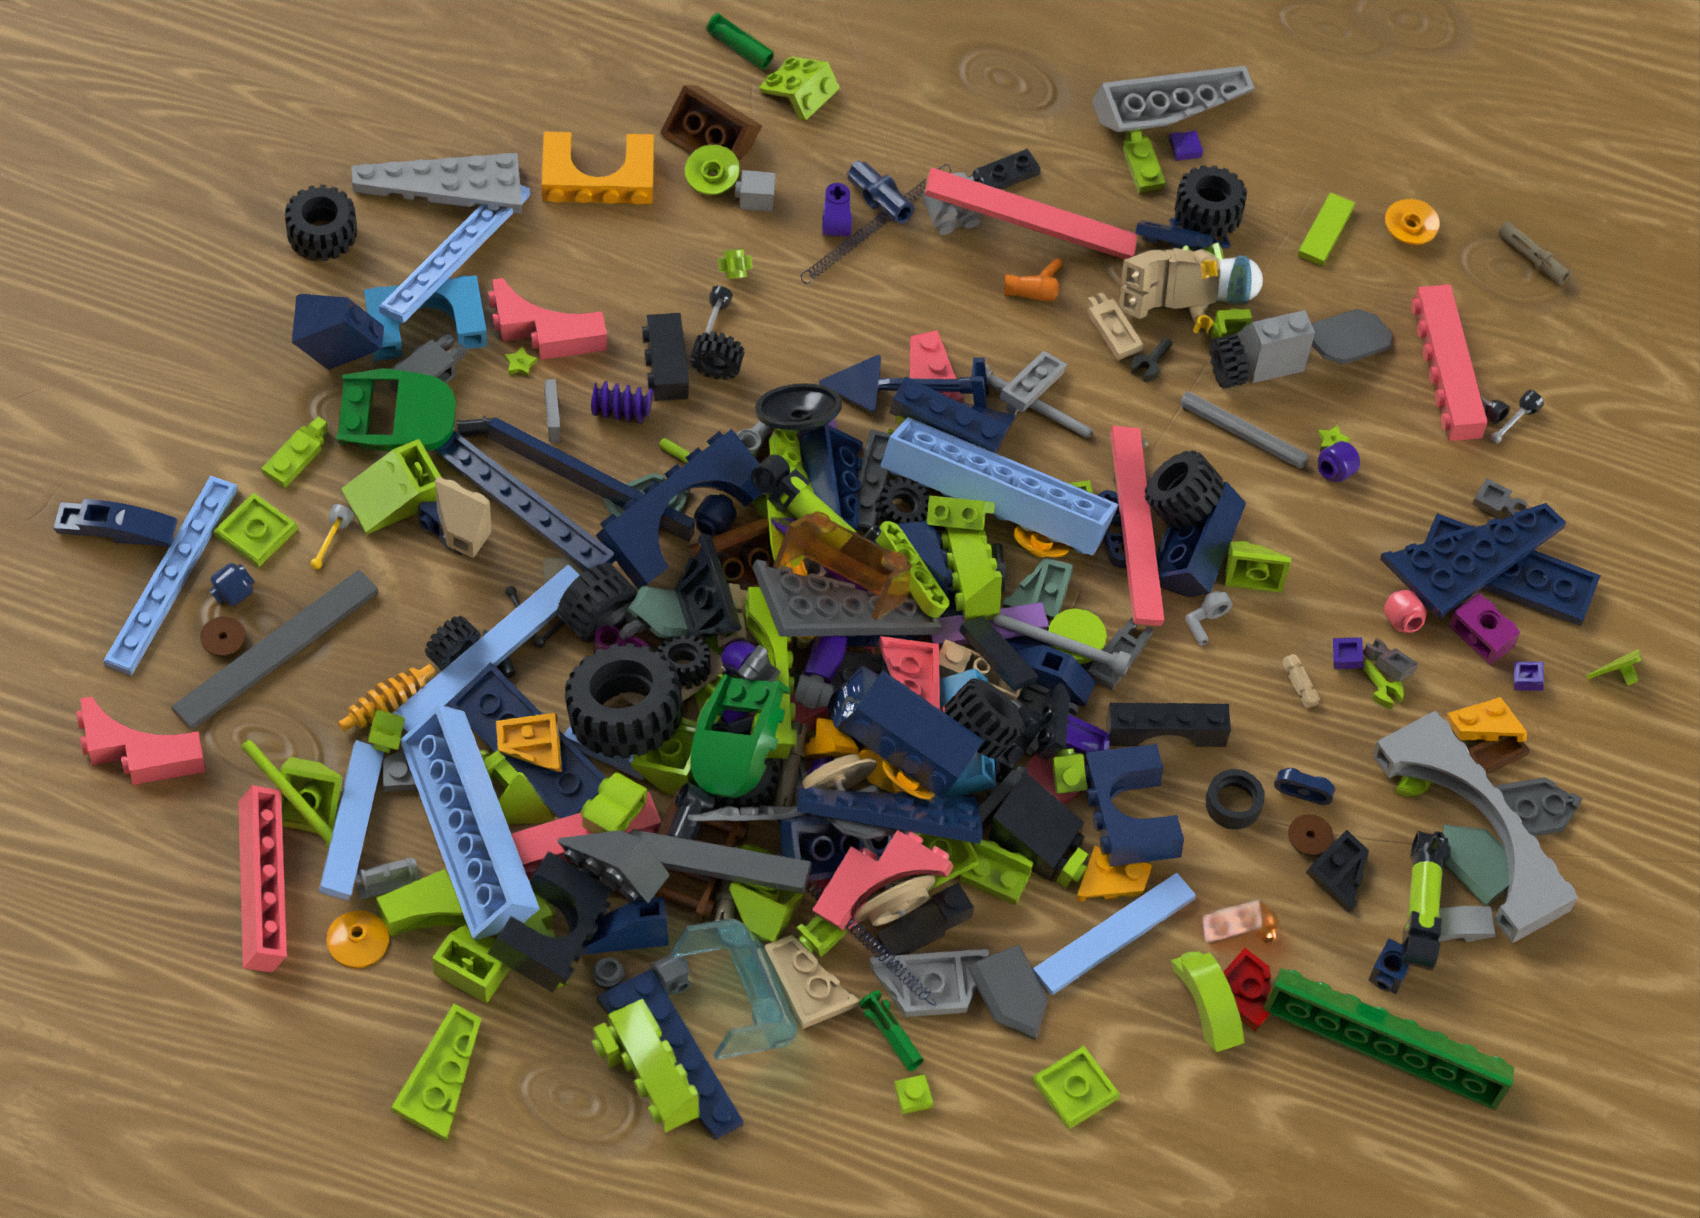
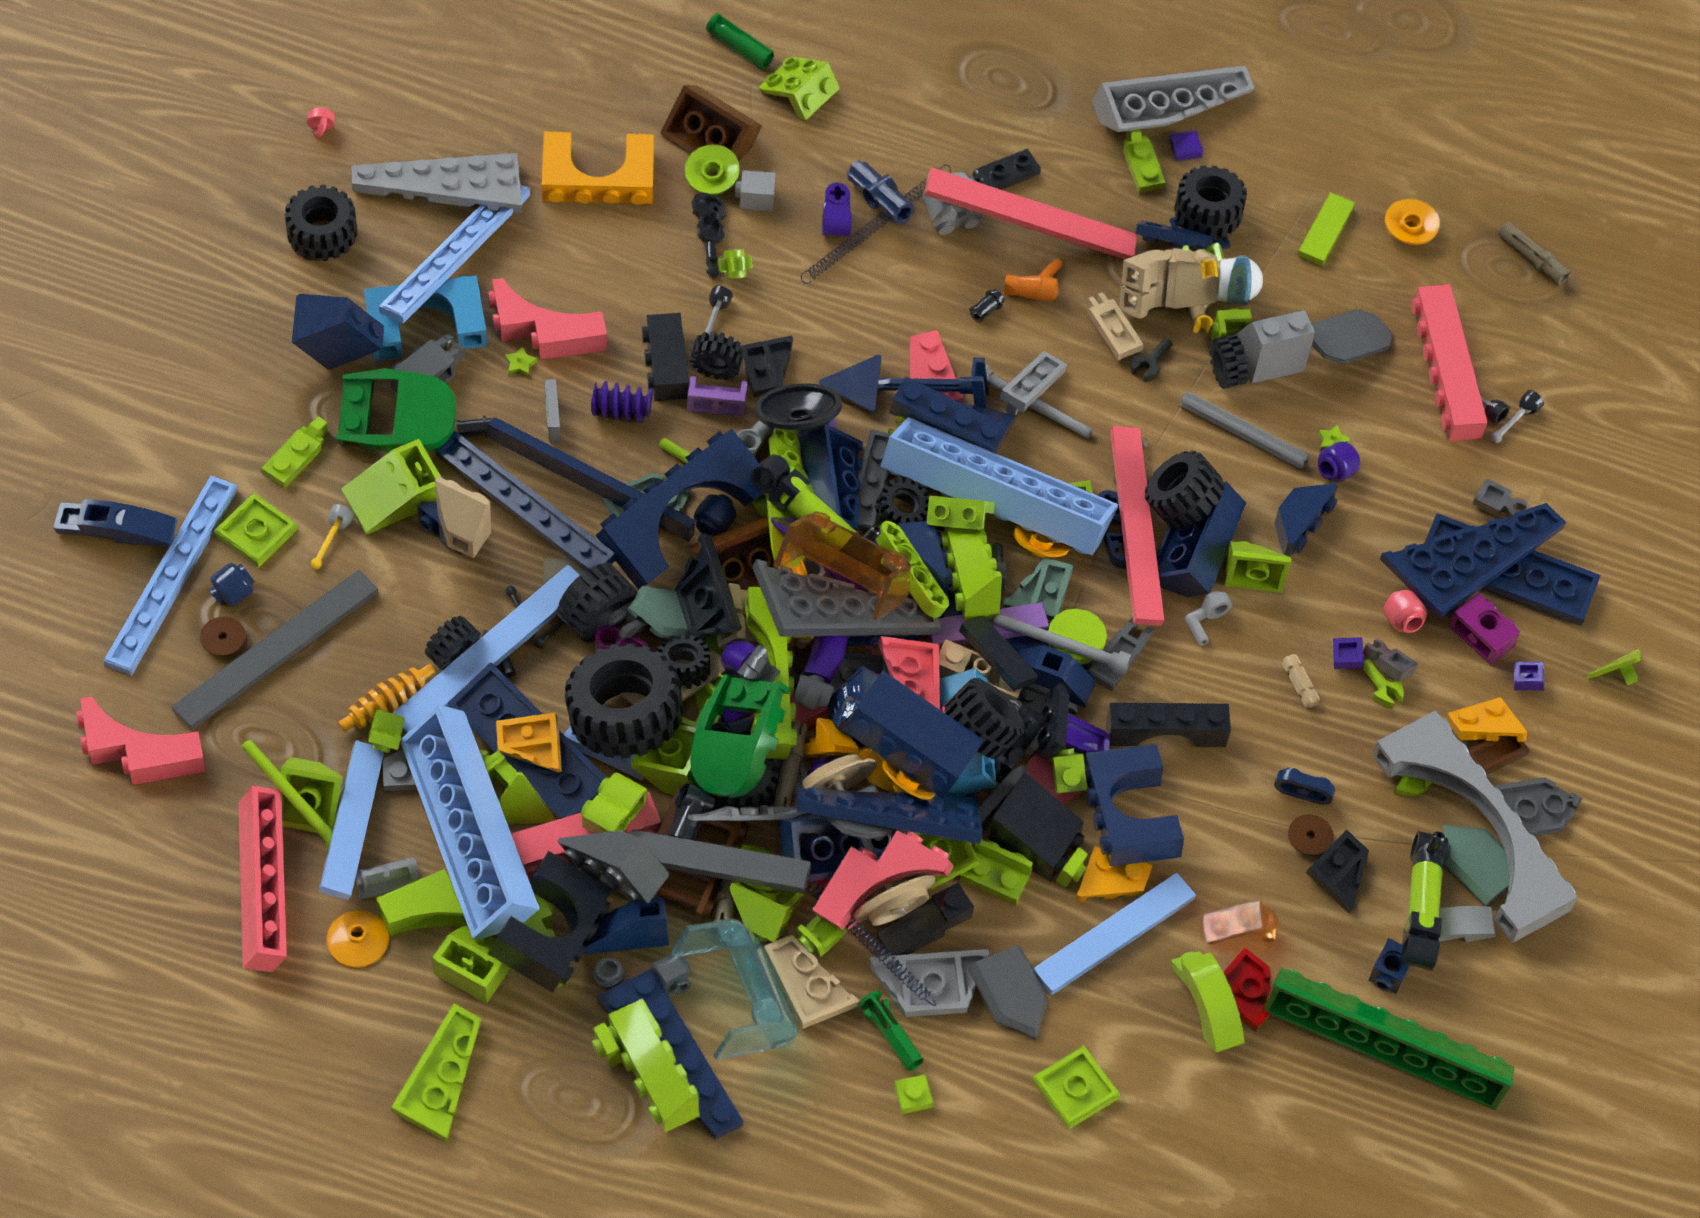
black tyre [1205,769,1265,830] -> none
none -> coral tile [307,107,335,138]
none -> medium lavender hinge [687,376,748,417]
none -> black piece [691,193,726,278]
none -> black wing [741,335,793,398]
none -> black pin [969,289,1005,323]
none -> dark blue slope [1274,483,1338,557]

